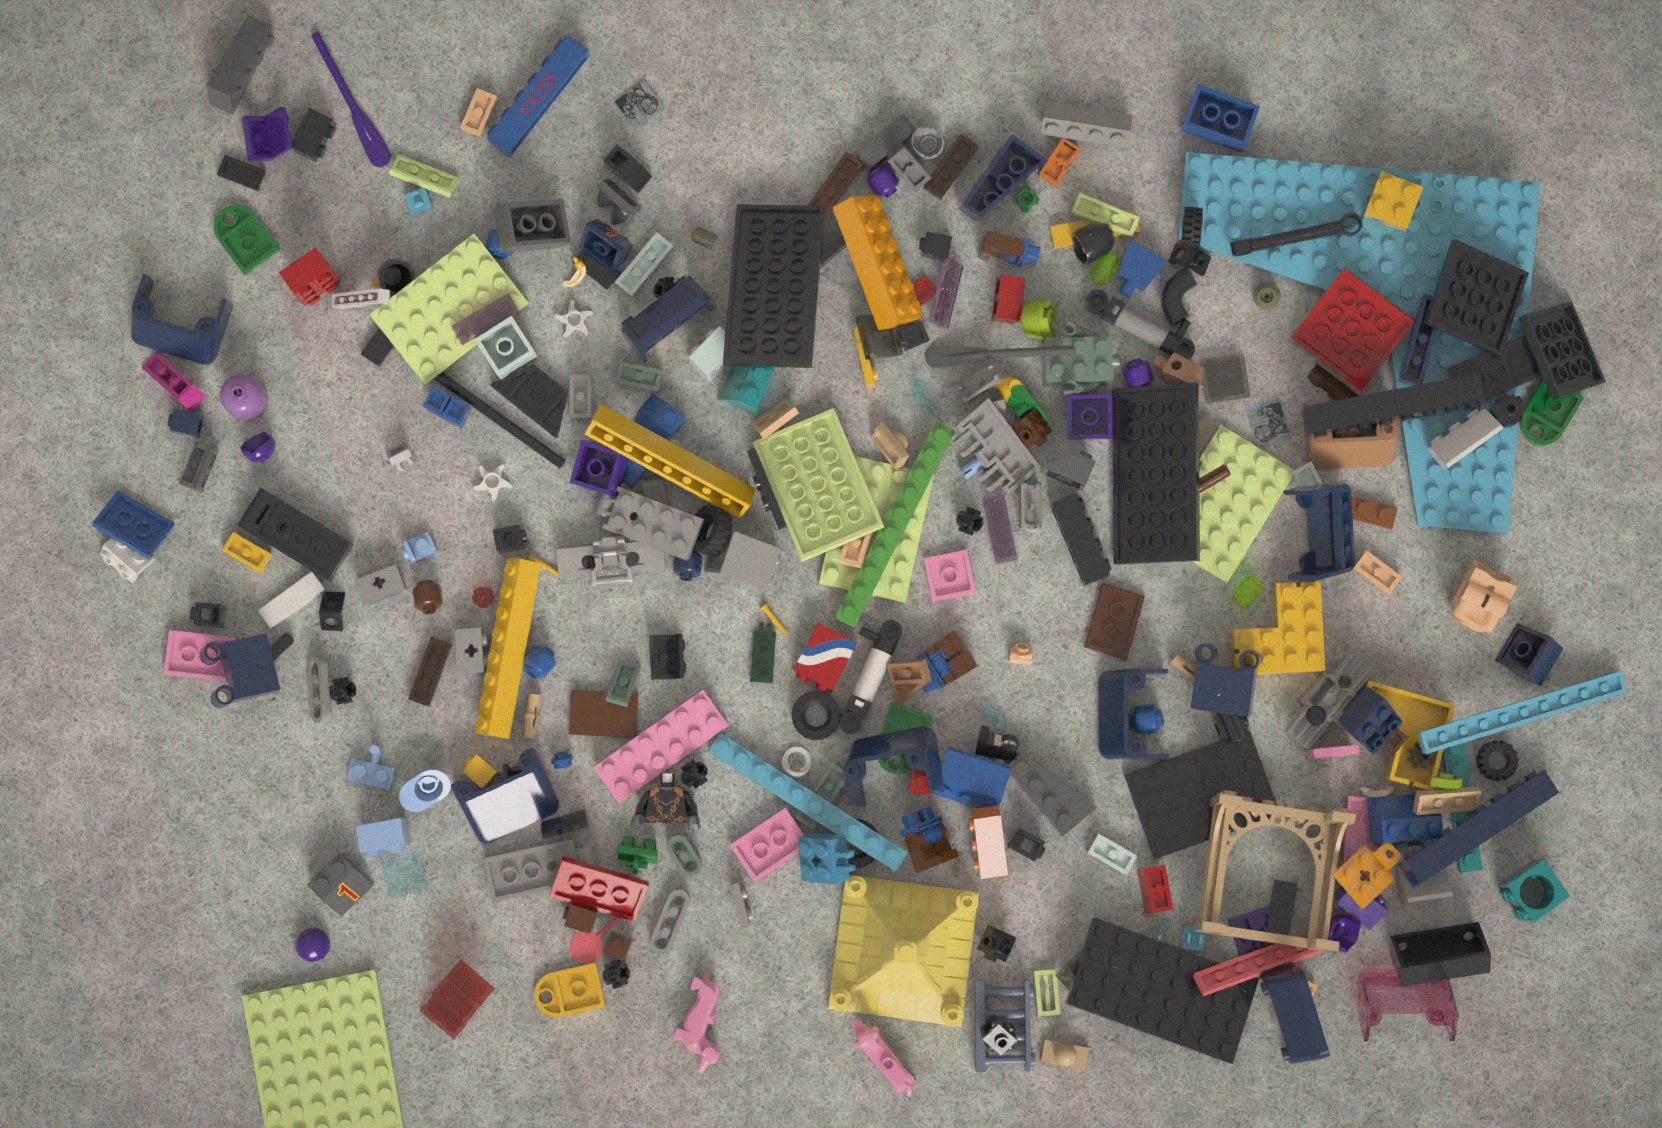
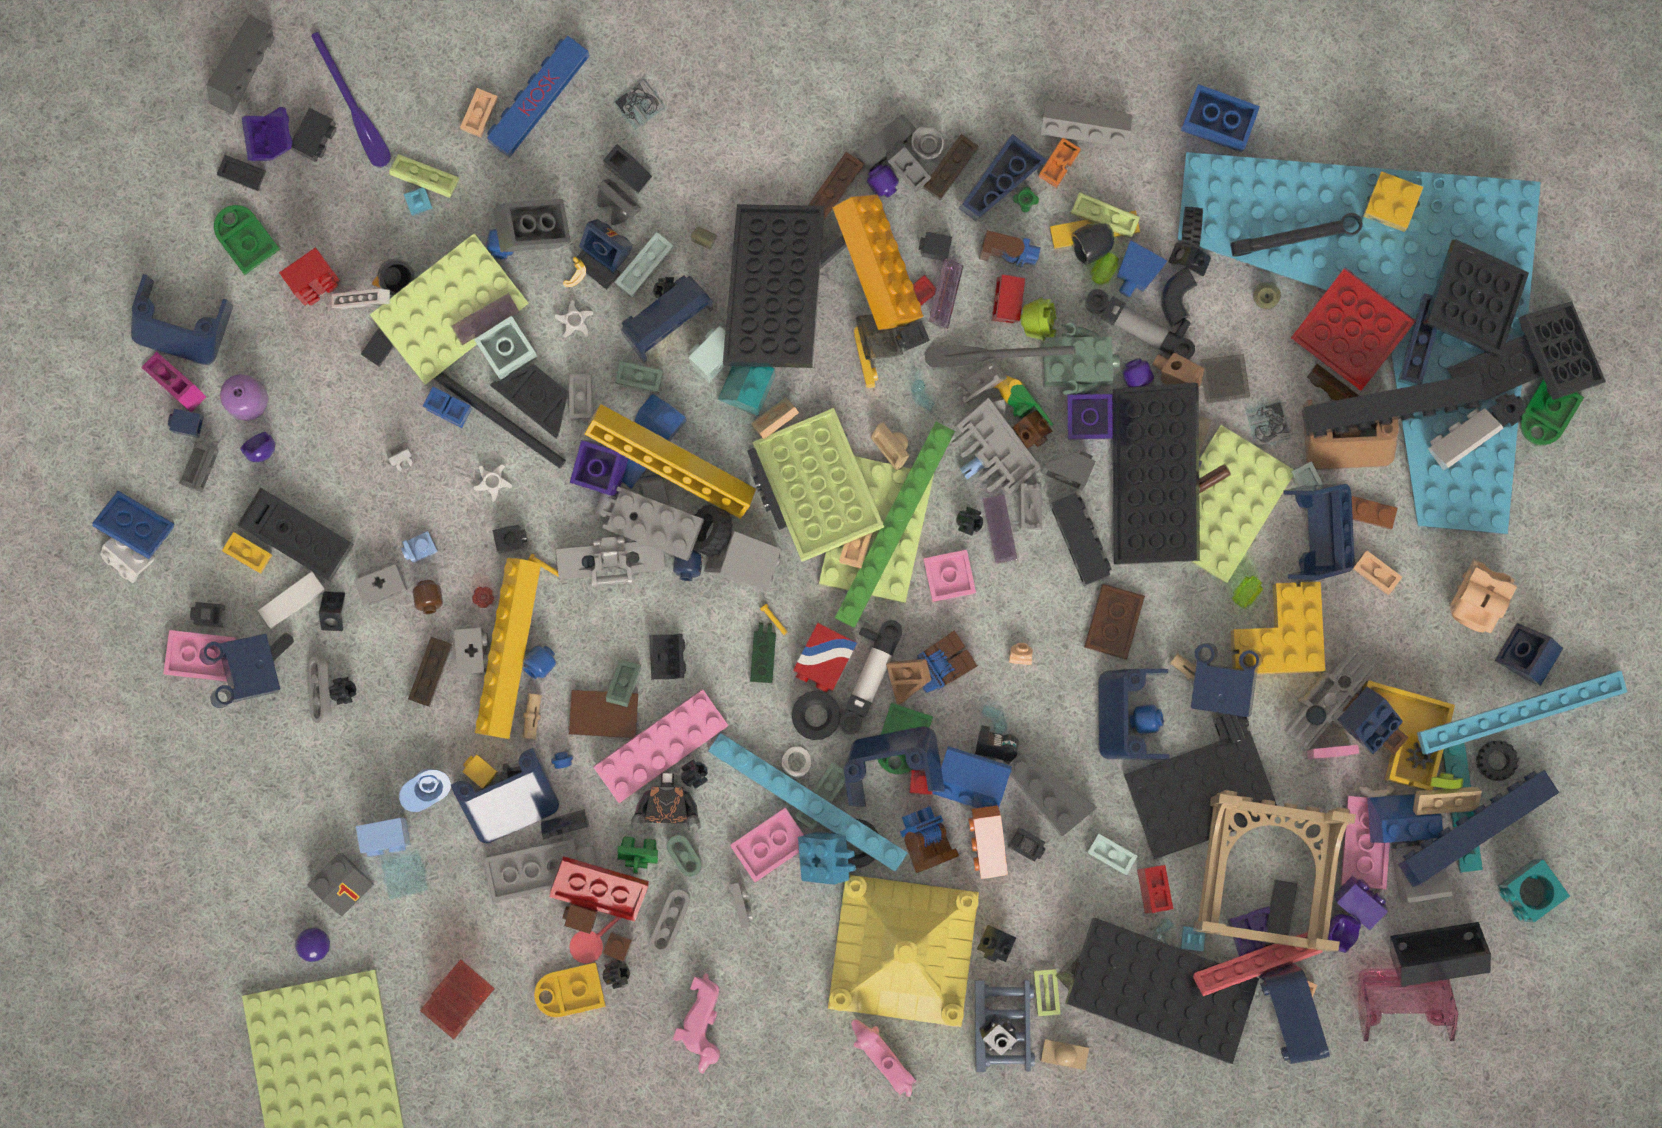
light blue plate [346,745,396,790] -> none
light orange plate [1332,843,1401,909] -> none

